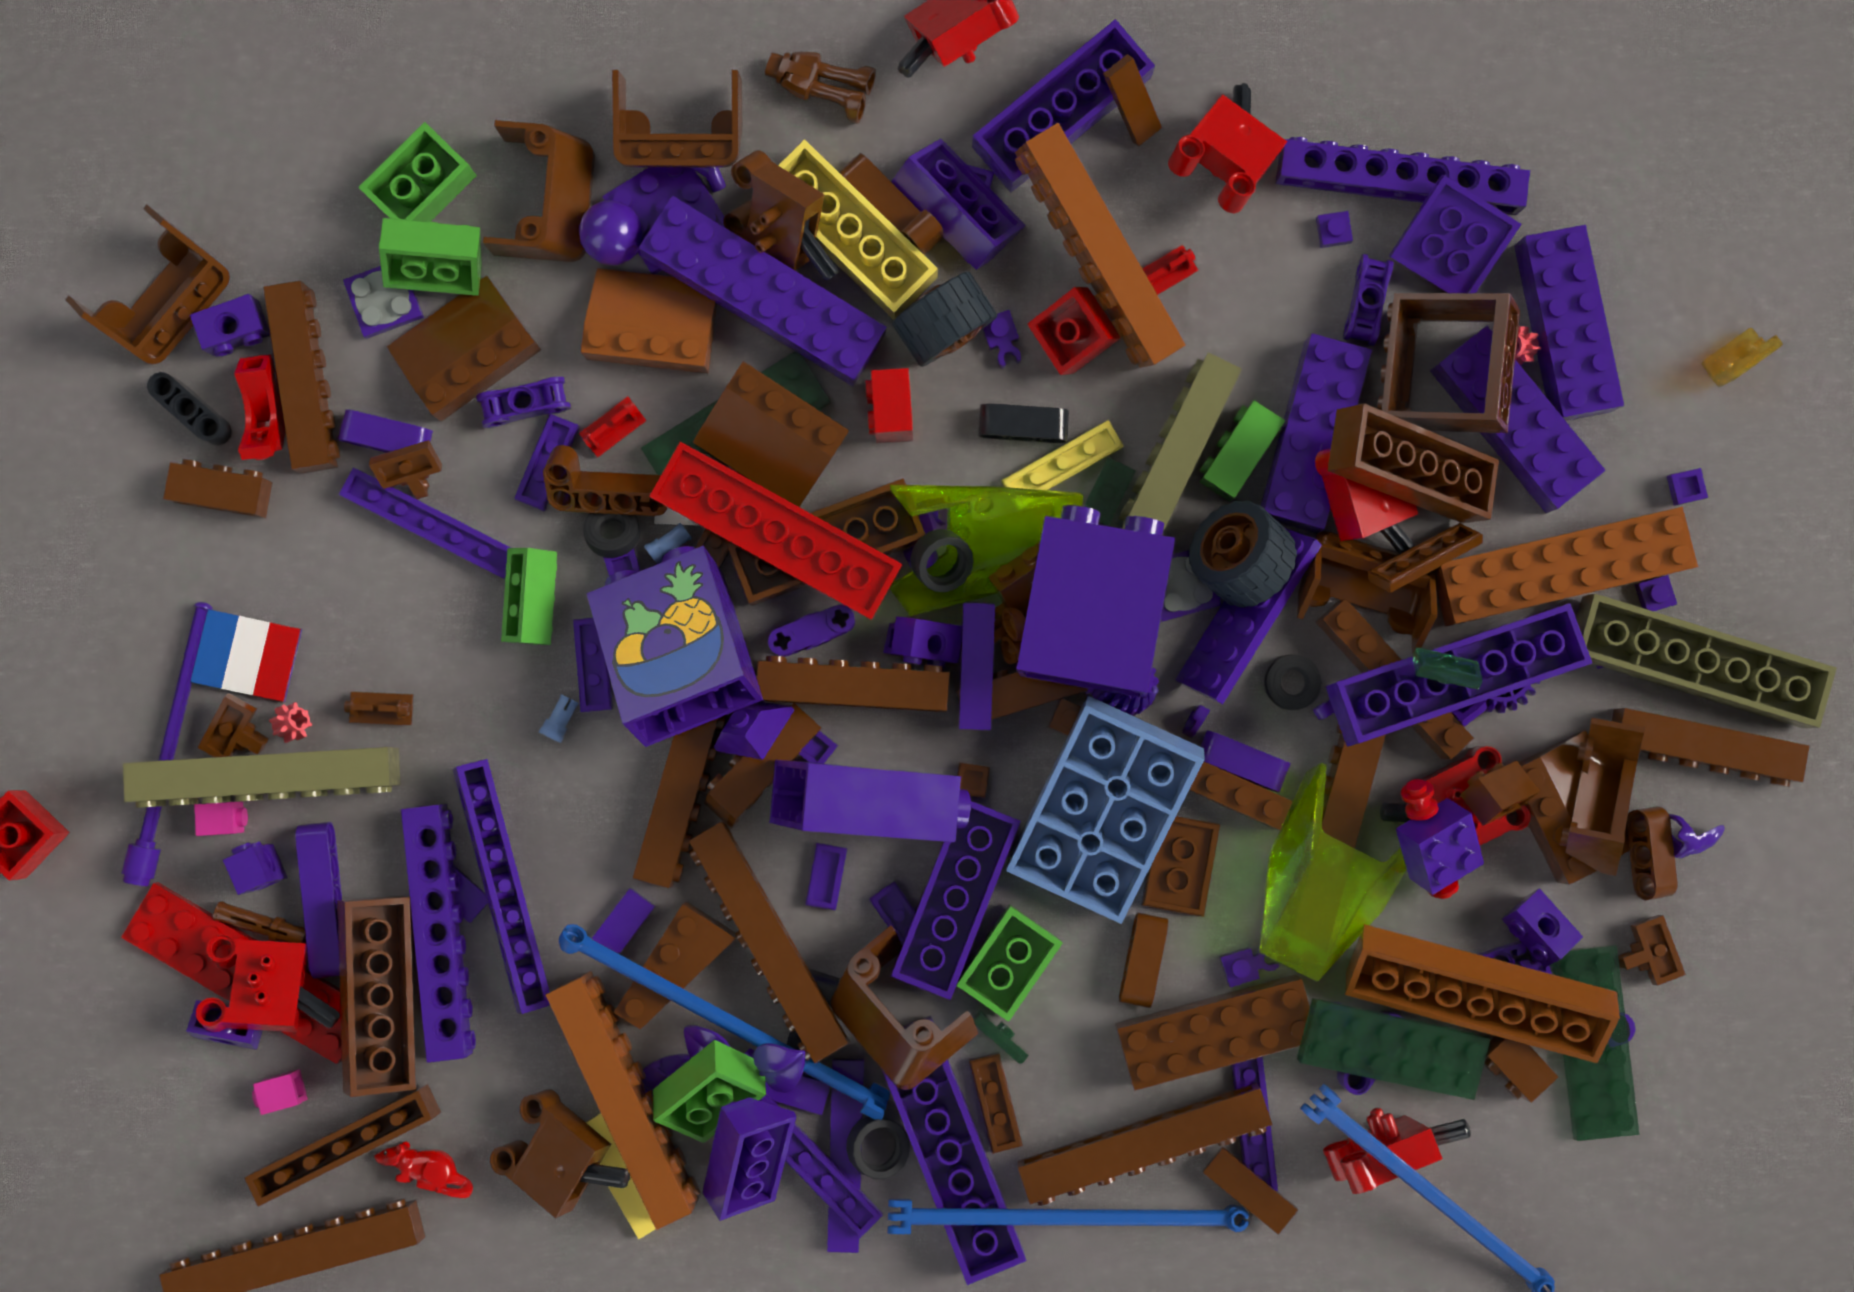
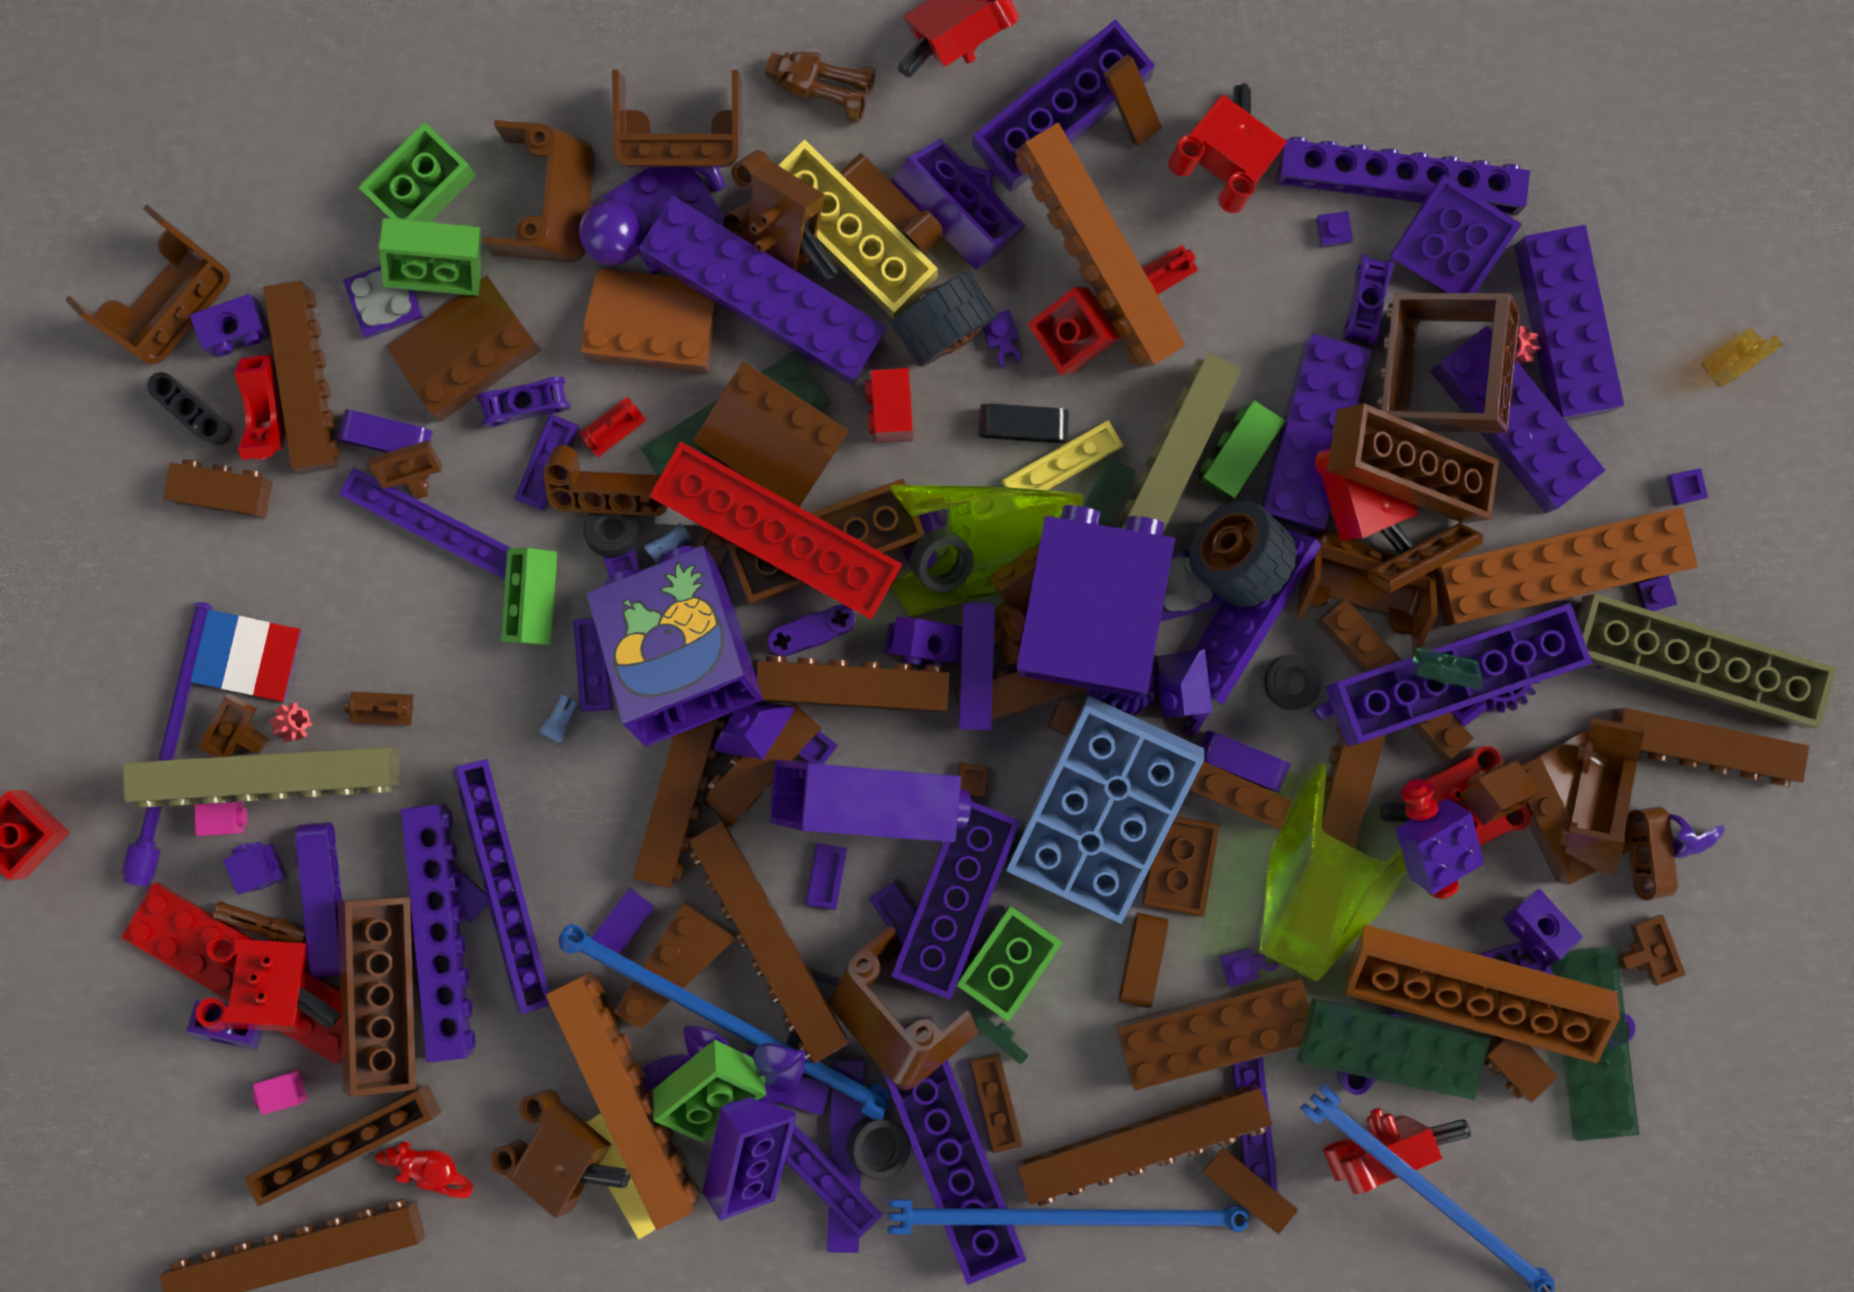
none -> dark purple slope [1158,649,1213,718]

